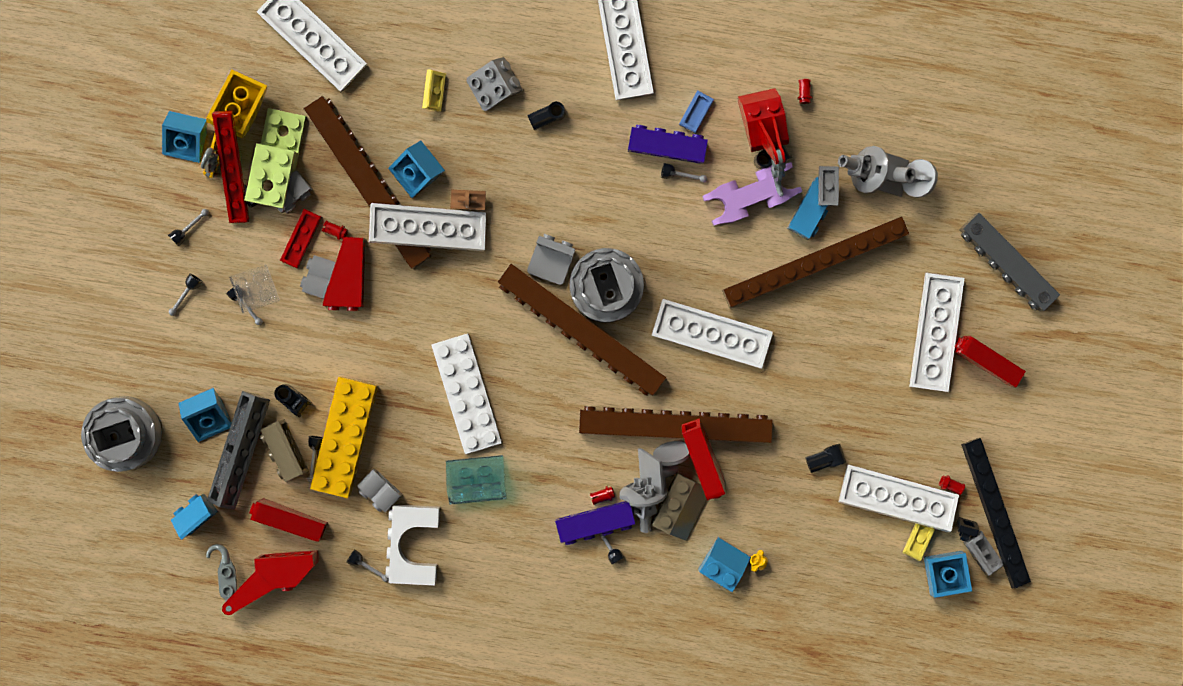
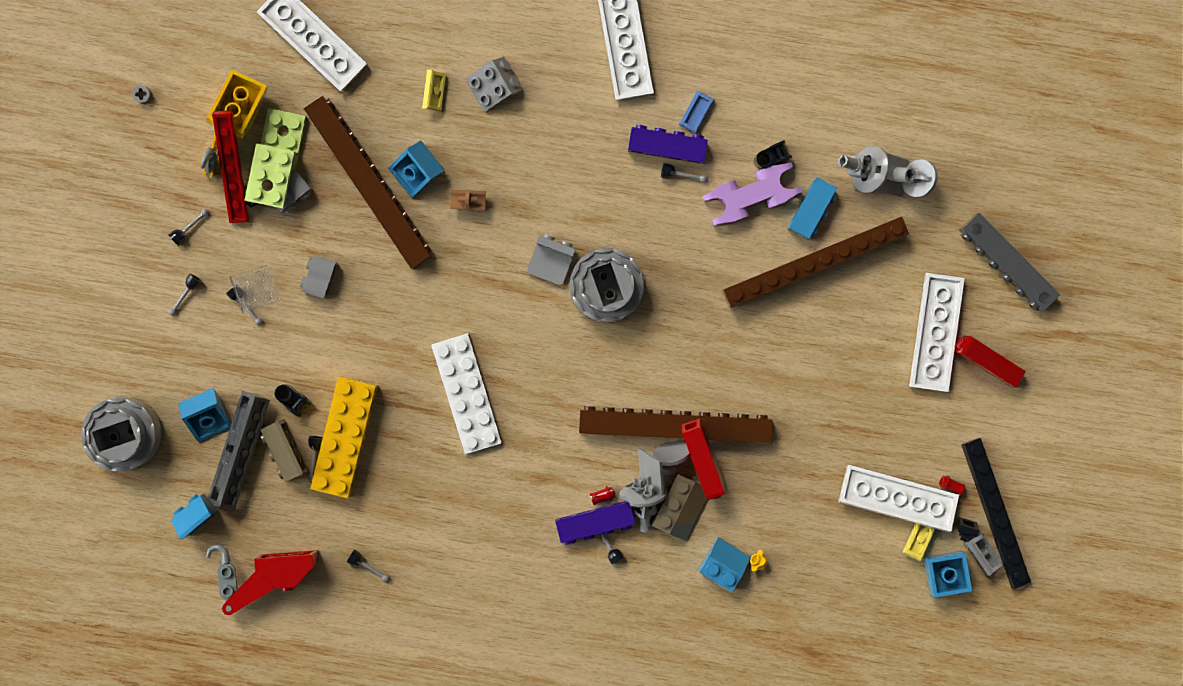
dark azure slope [162,111,207,163] -> none
red slope [249,498,328,542] -> none
red tile [280,209,322,269] -> none
red pin [322,220,348,240] -> none
red slope [323,237,365,311] -> none
light grey brick [358,469,403,512] -> none
white plate [369,203,486,251] -> none
white arch [386,504,440,586] -> none
clear light blue slope [446,455,507,505] -> none
reddish brown brick [498,264,666,396] -> none
black piece [527,101,566,131] -> none
white plate [652,299,773,369] -> none
red slope [738,88,789,197] -> none
red pin [797,79,813,104] -> none
black piece [805,444,846,473] -> none
light grey plate [818,166,839,206] -> none
none -> light grey bush [132,85,152,104]

